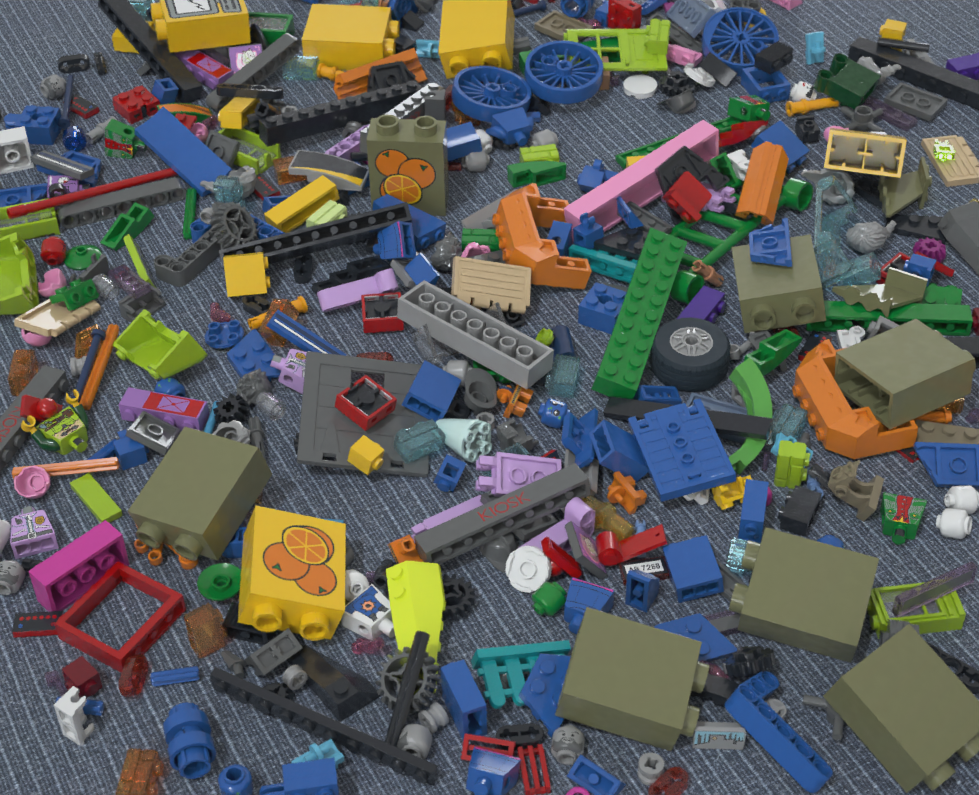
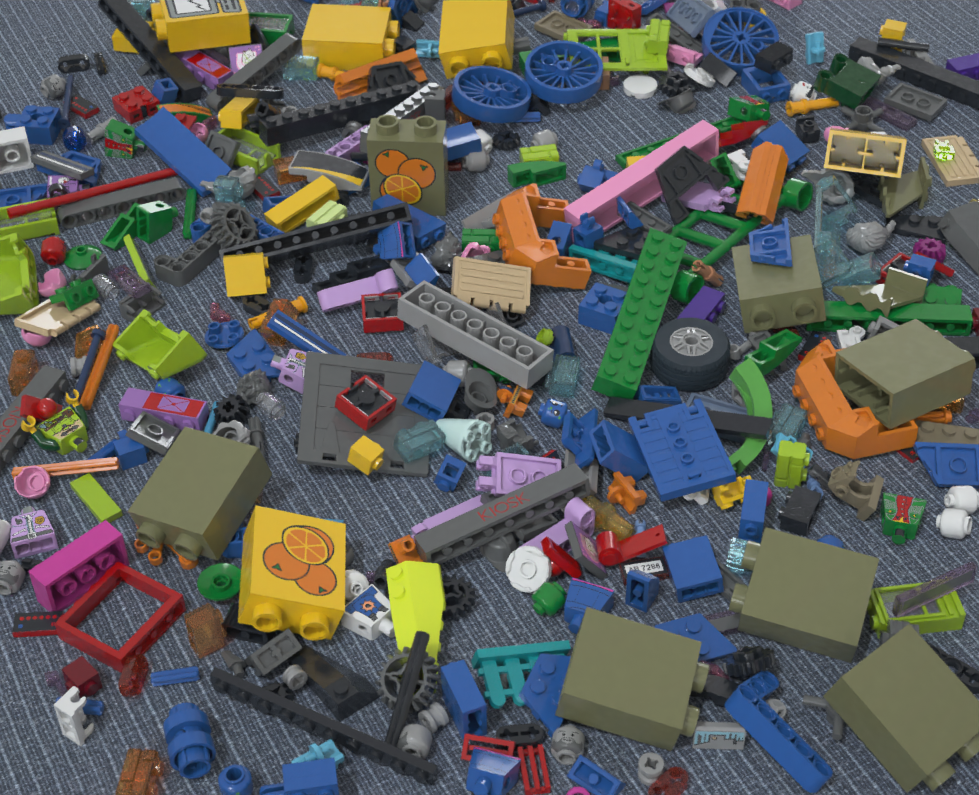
clear pink arm [351,637,385,655] -> none
blue torso [485,107,534,146] -> none
red bracket [662,171,712,224] -> none
none -> green torso [136,201,179,245]

